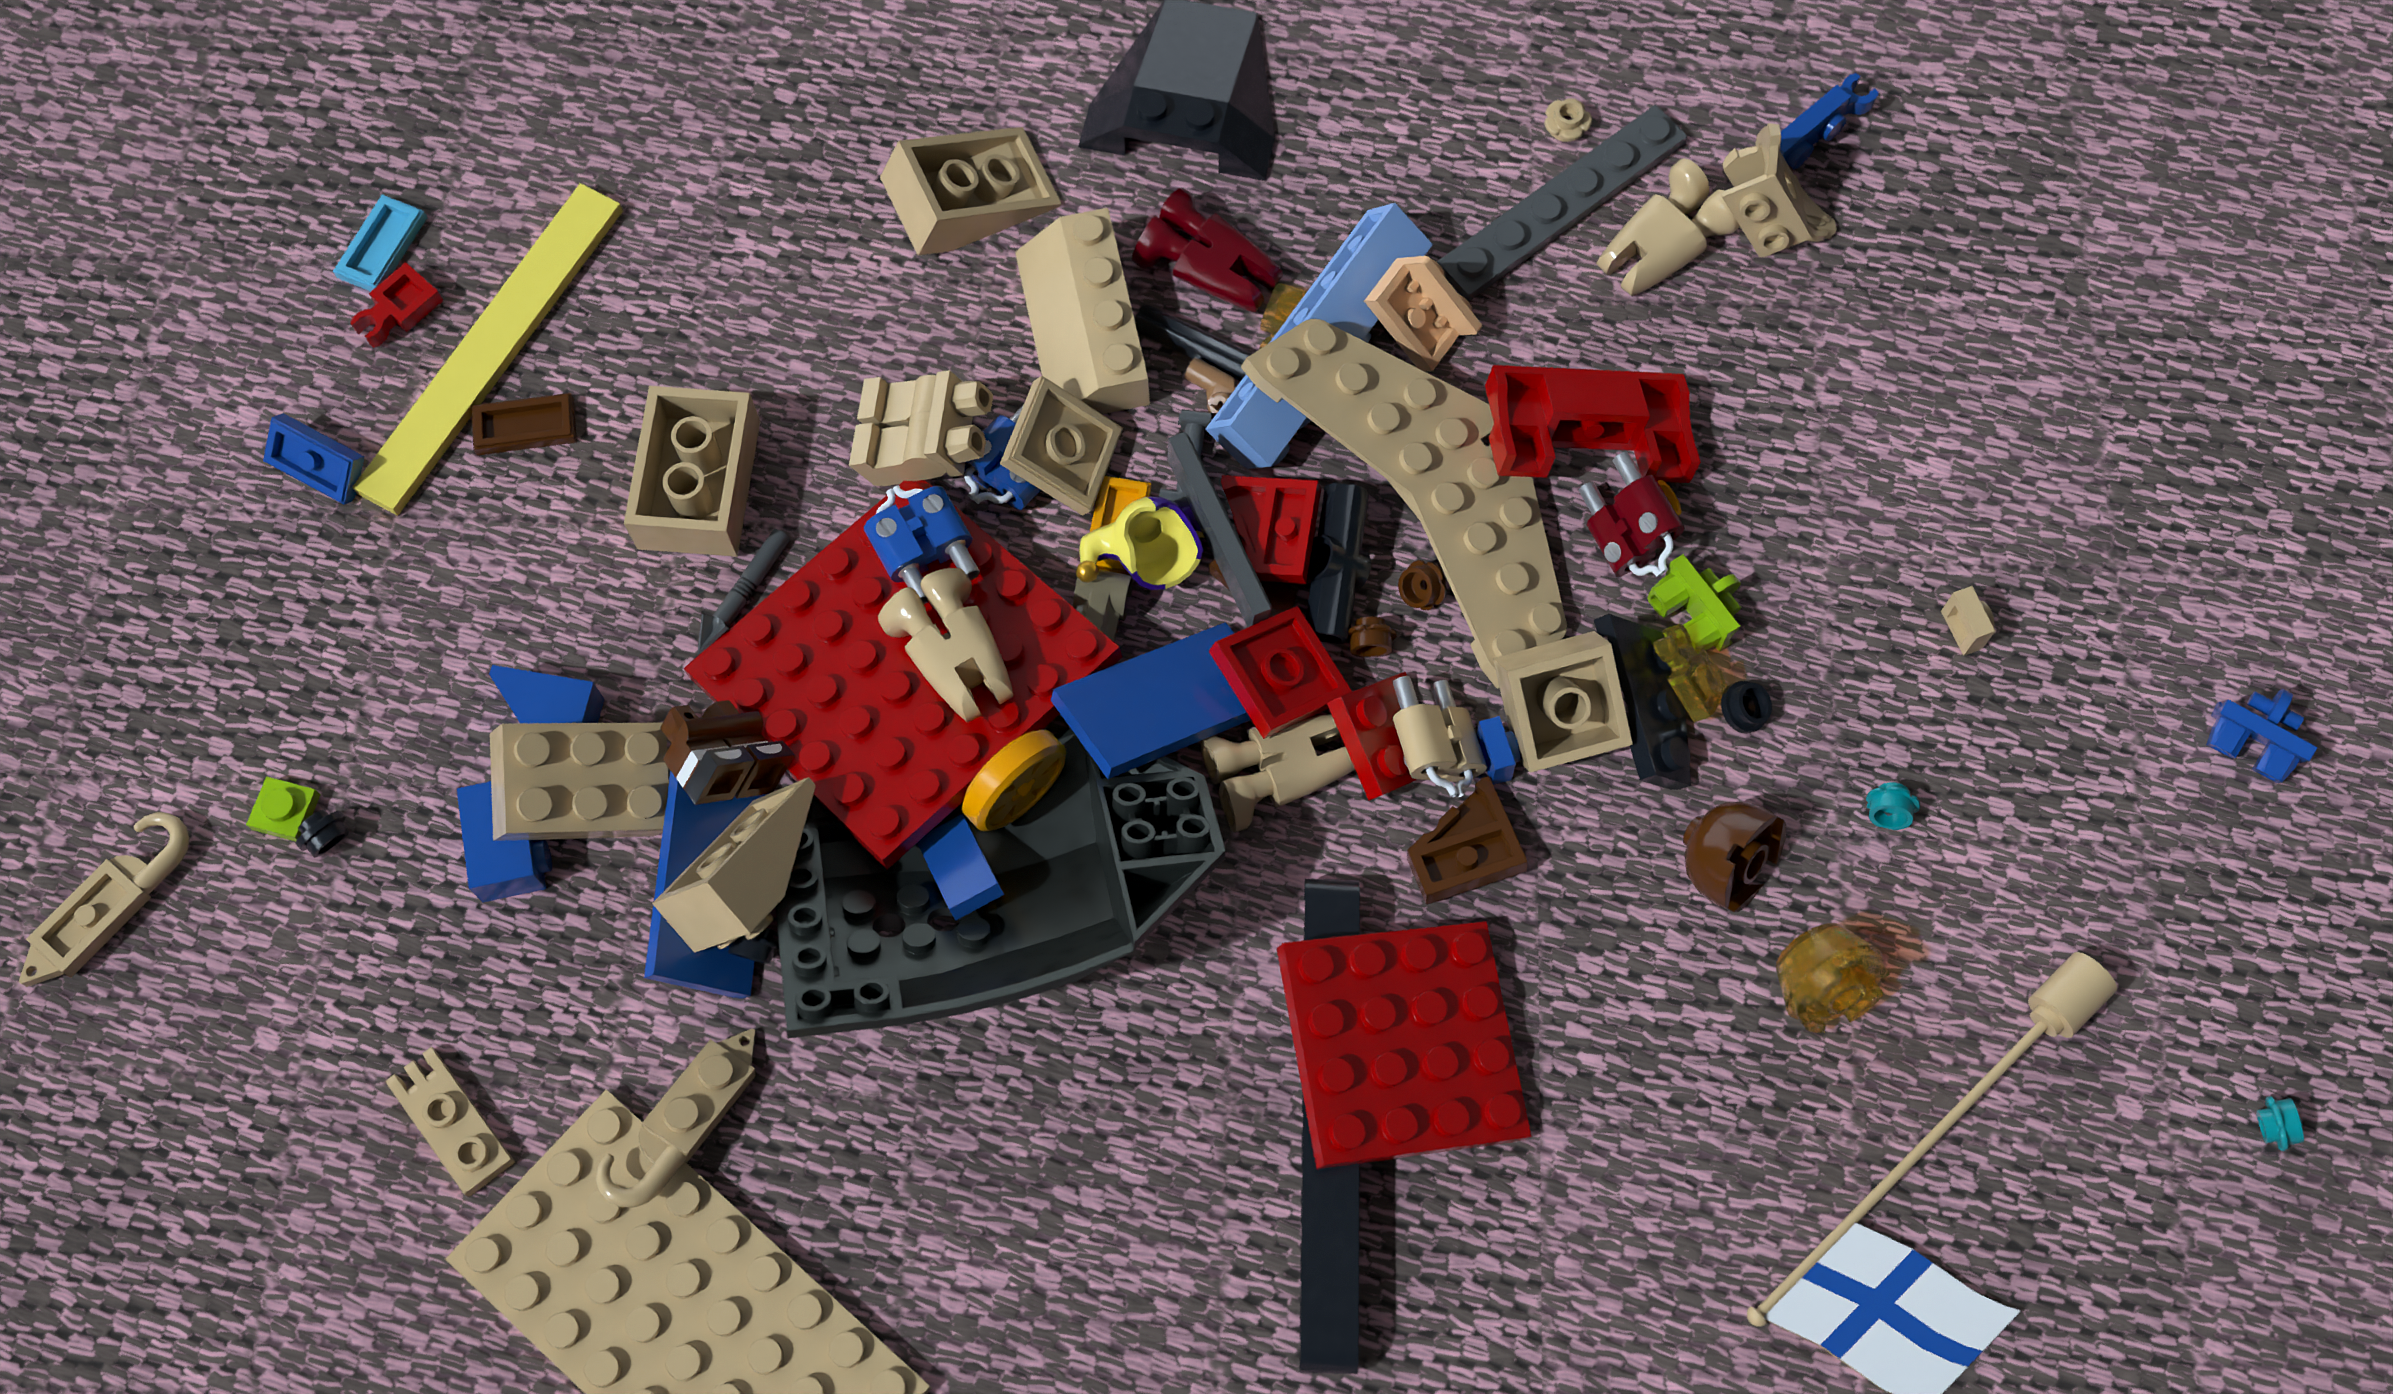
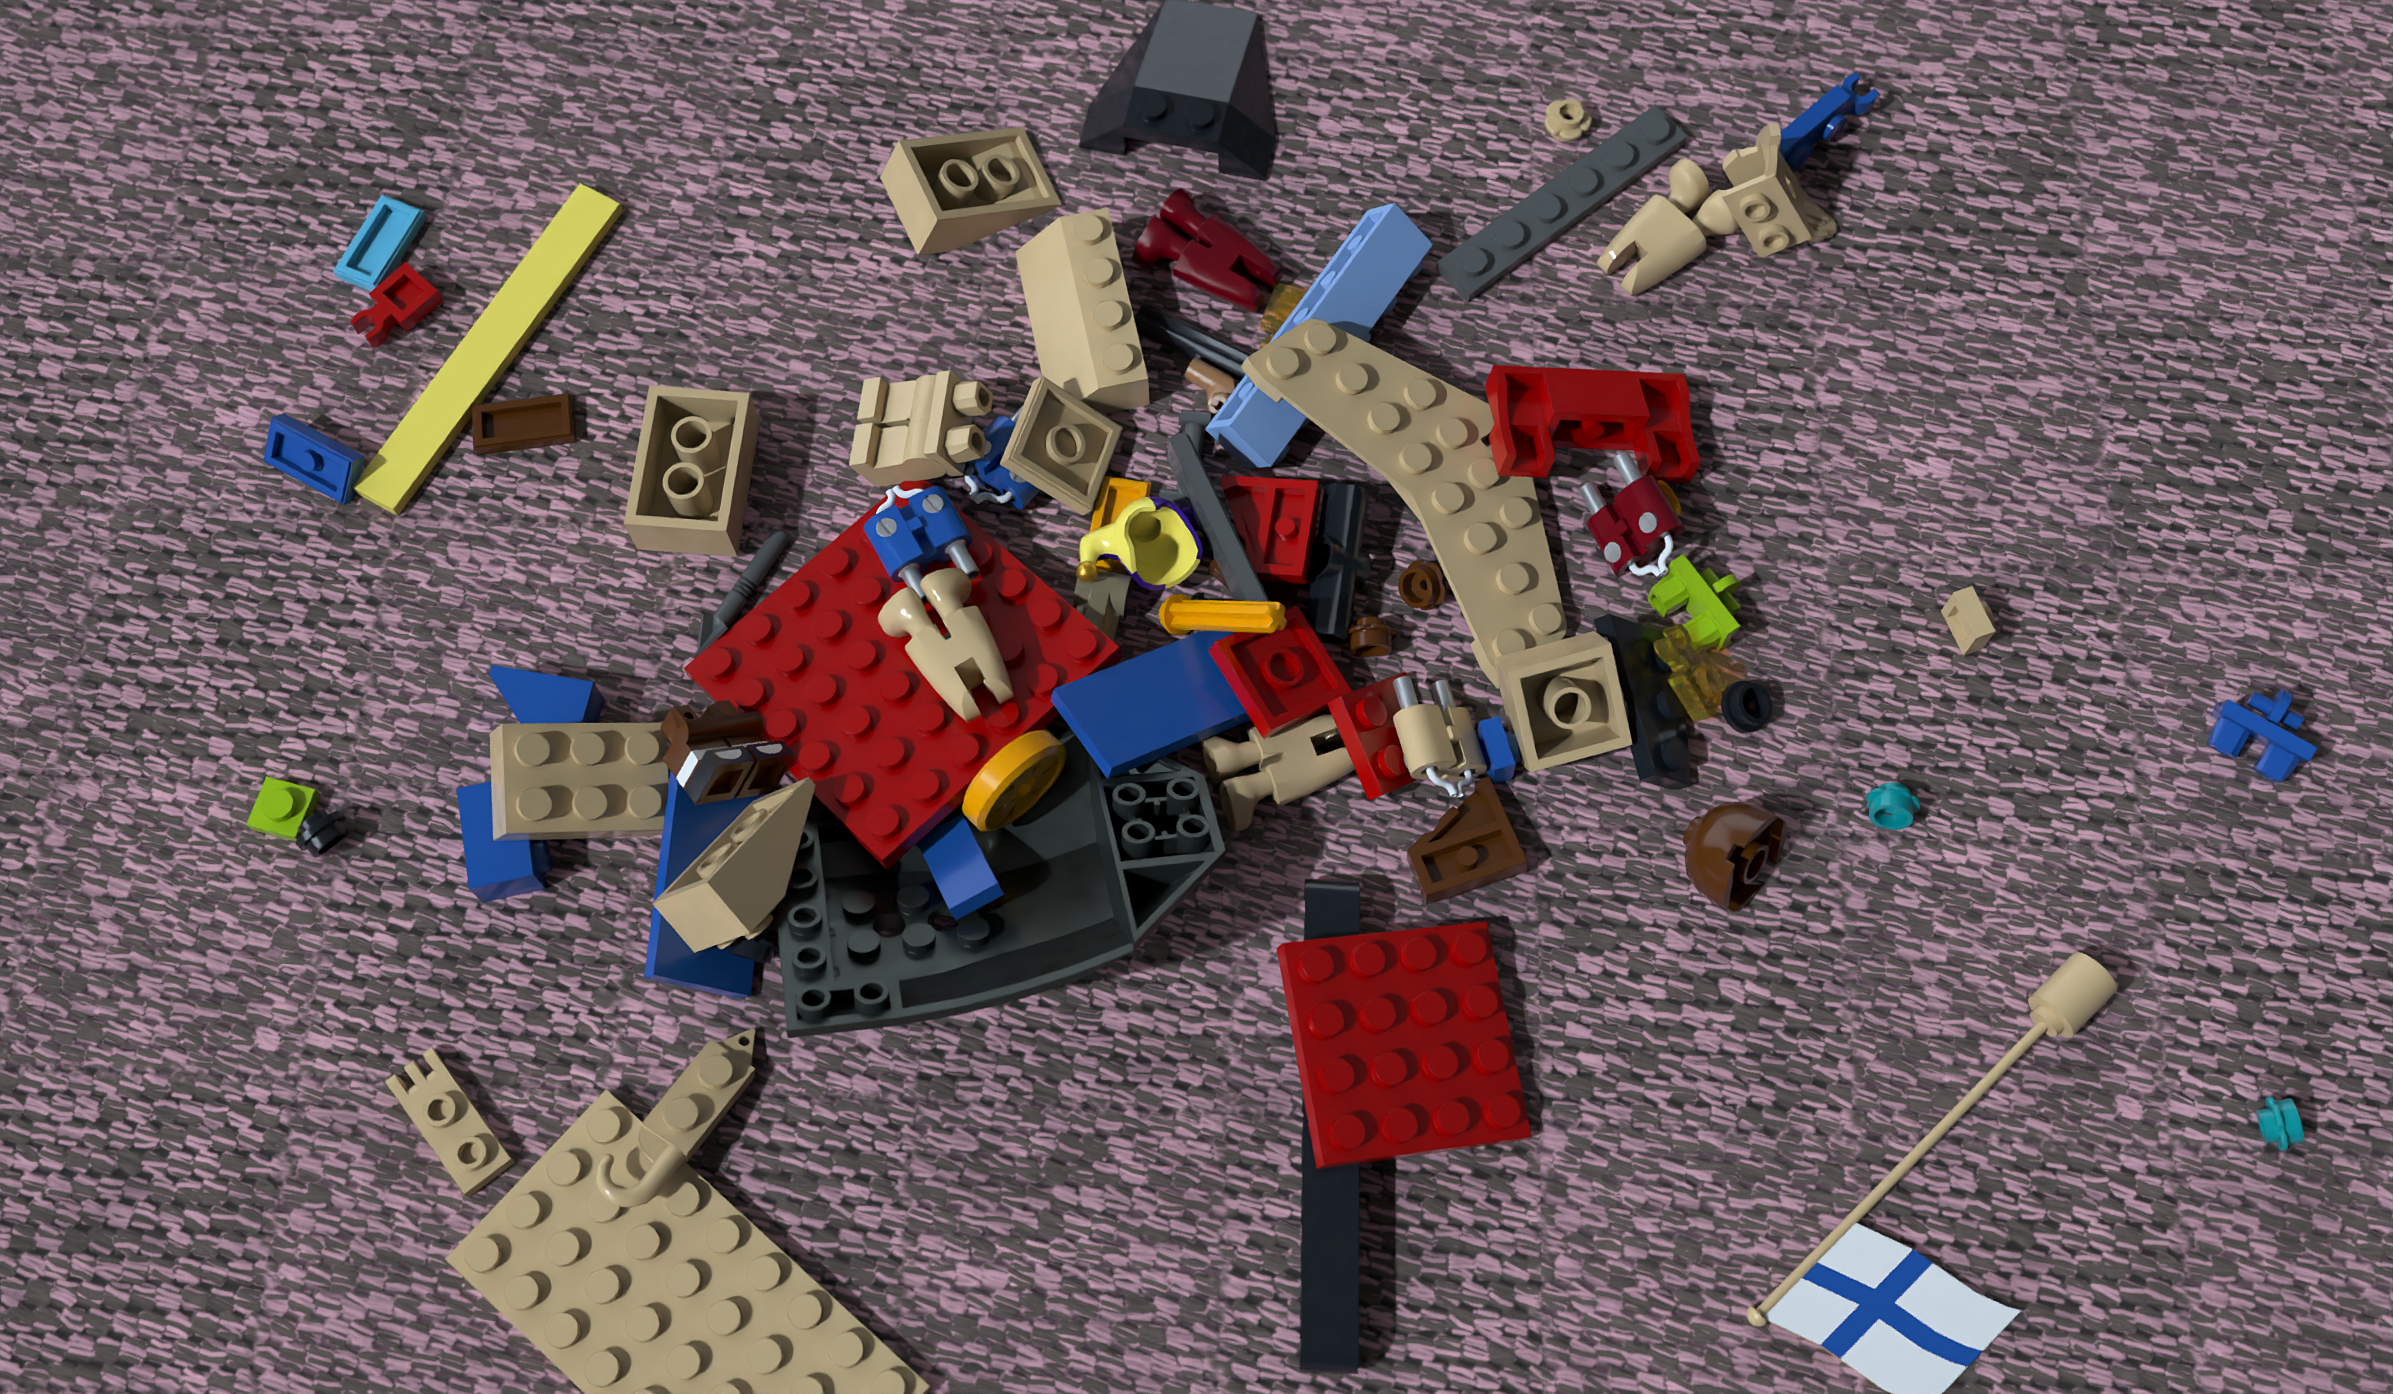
tan plate [19,812,190,987] -> none
light nougat bracket [1364,256,1482,371] -> none
clear yellow cone [1776,923,1890,1033] -> none
none -> light orange axle [1159,594,1287,635]

